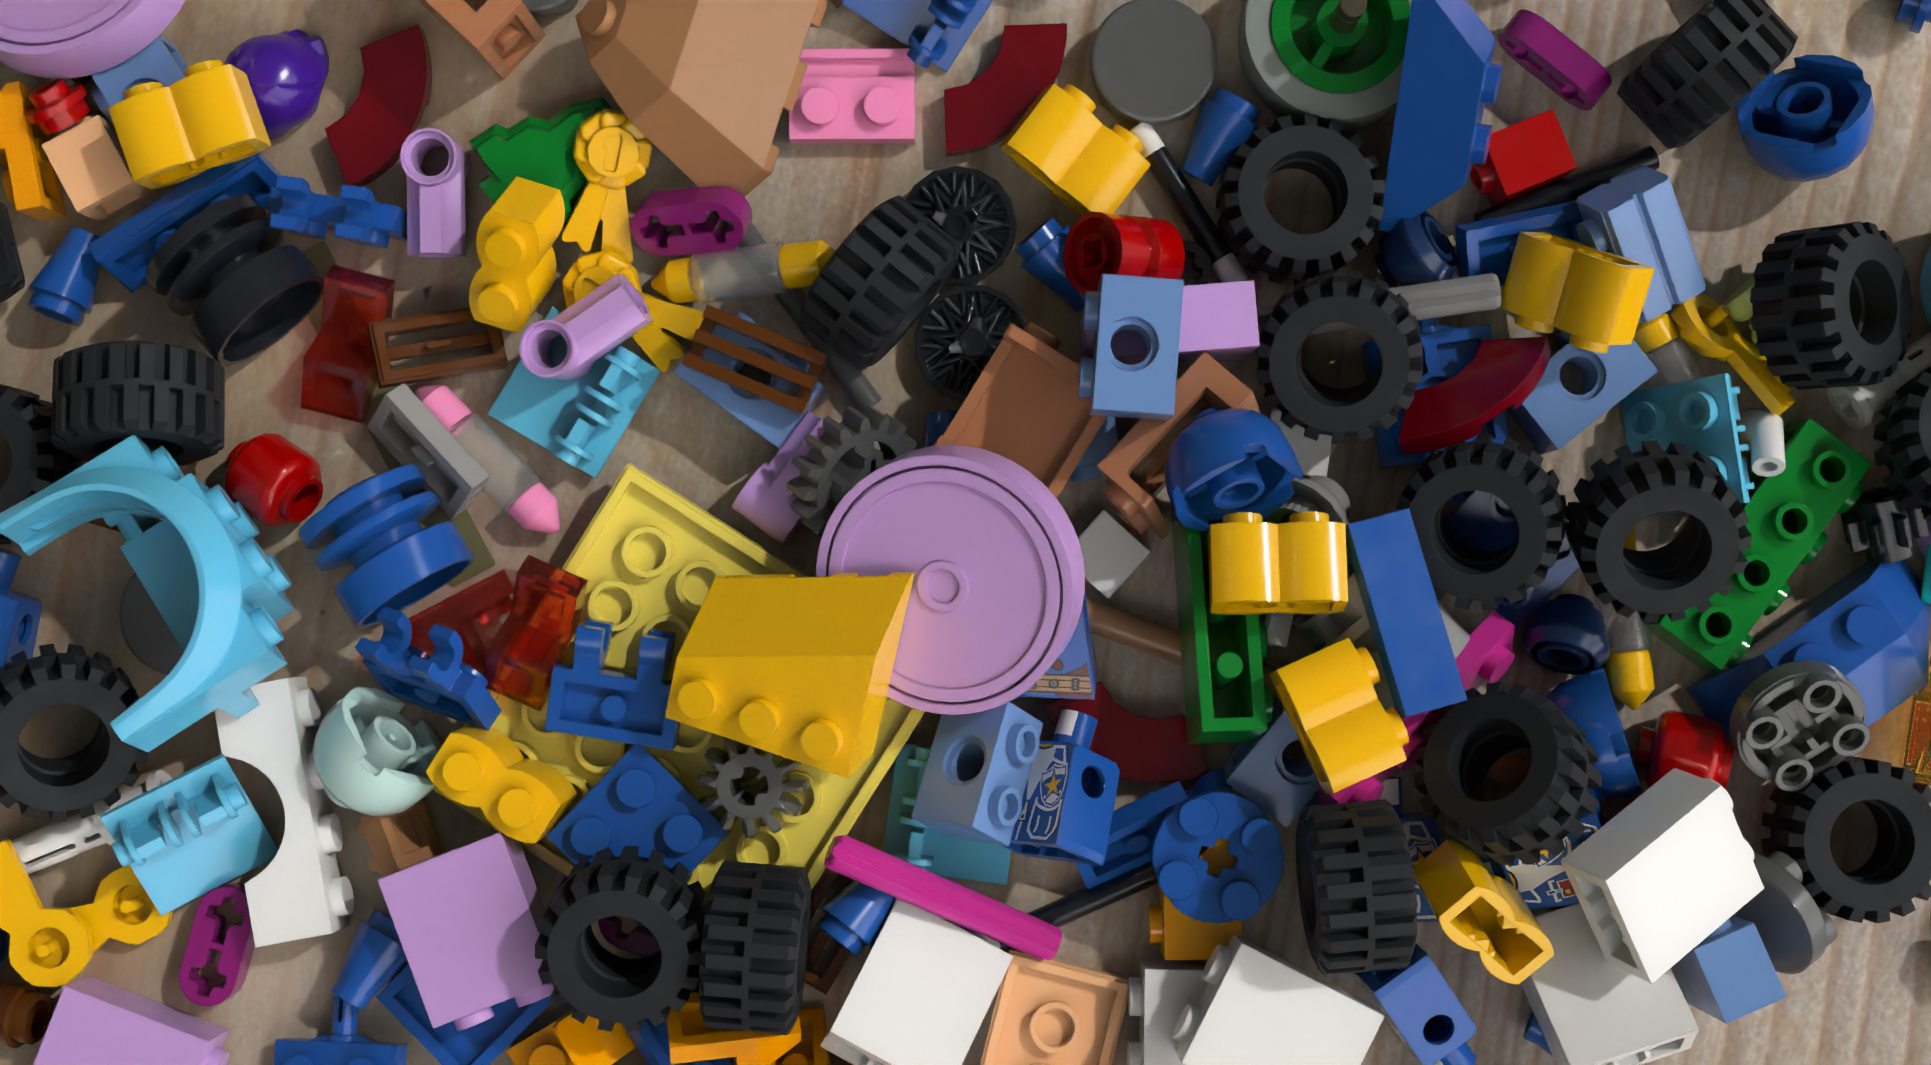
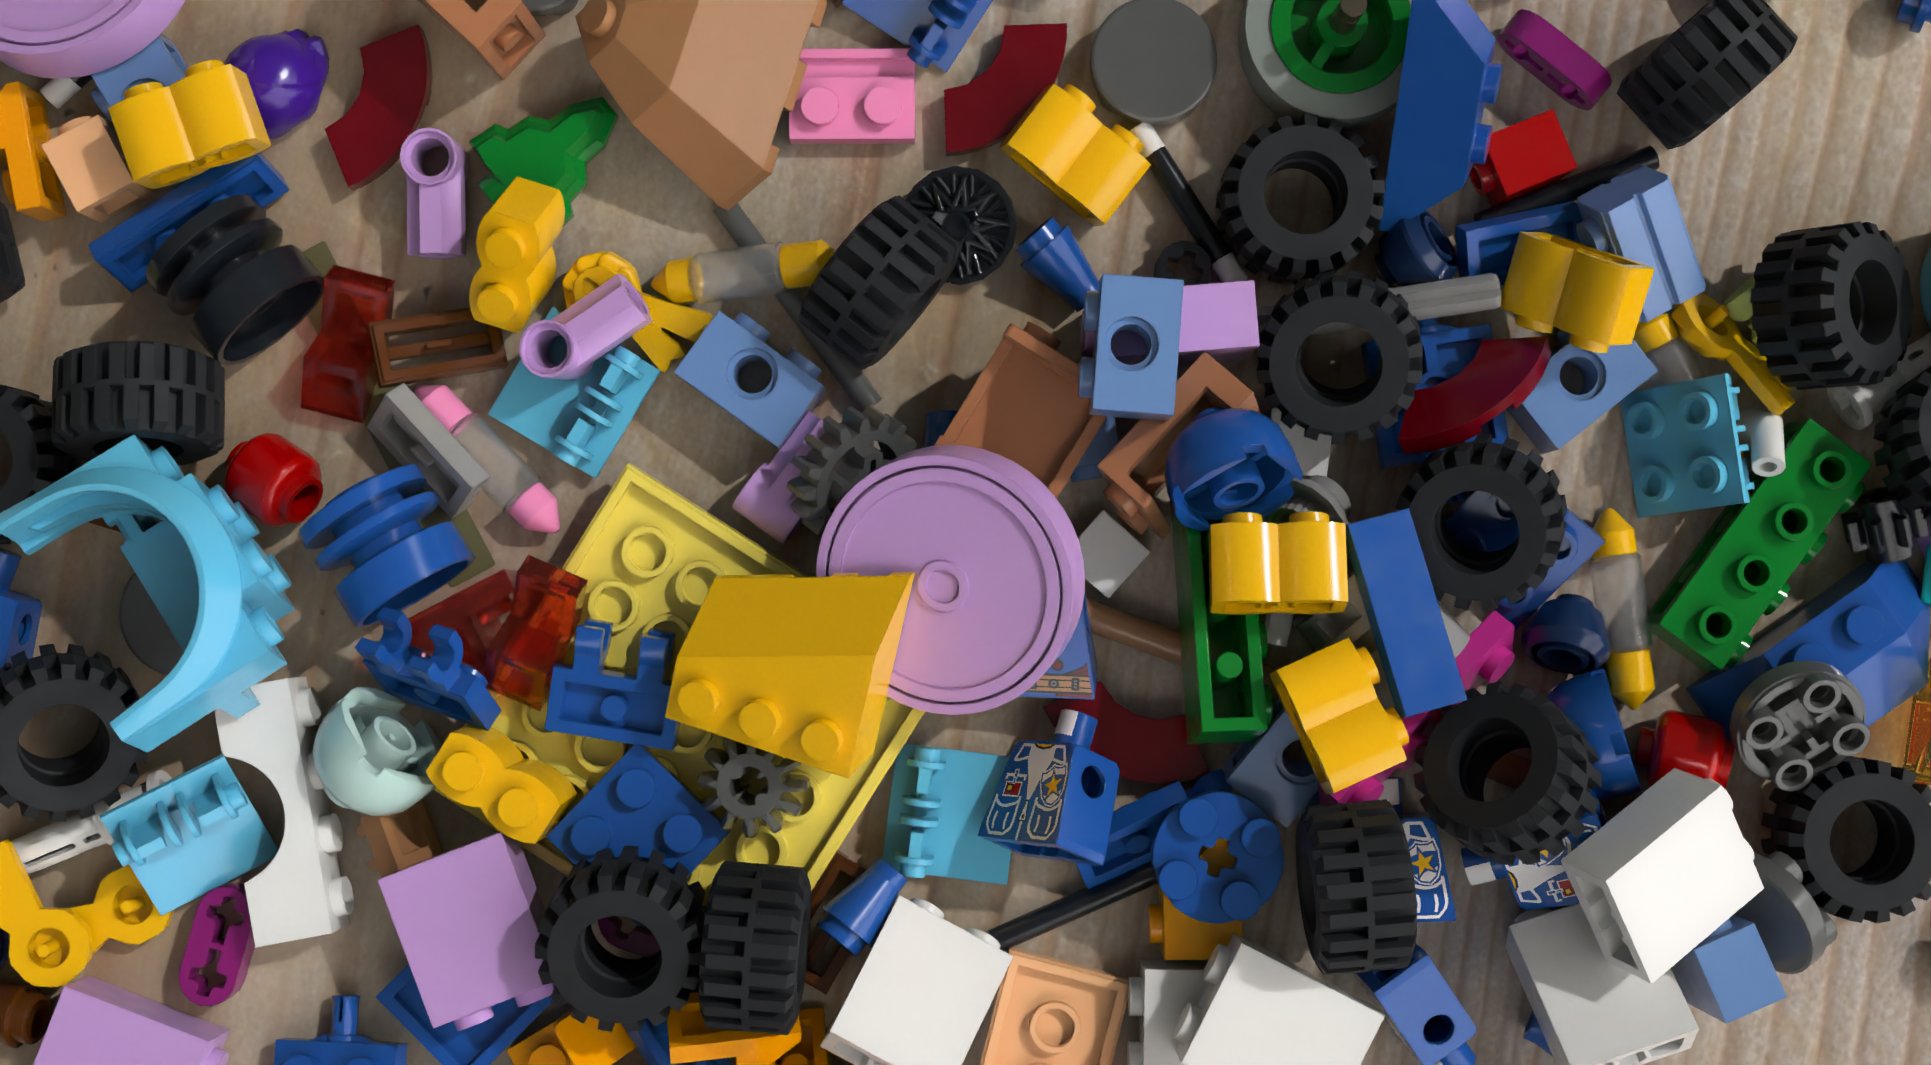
red plate [24,78,90,135] -> none
blue cone [28,226,100,326] -> none
blue plate [267,175,407,248] -> none
blue cone [331,908,407,1010] -> none
yellow piece [561,109,652,263] -> none
magenta beam [630,186,753,256] -> none
reddish brown tile [682,304,828,416] -> none
dark pink axle [824,835,1062,960] -> none
medium blue brick [911,702,1043,846] -> none
black wheel [915,285,1027,402] -> none
red wheel [1063,211,1185,294] -> none
blue cone [1179,87,1261,187] -> none
yellow brick [1413,840,1554,985] -> none
black tyre [1566,440,1752,623] -> none
blue cylinder [1736,55,1875,182] -> none

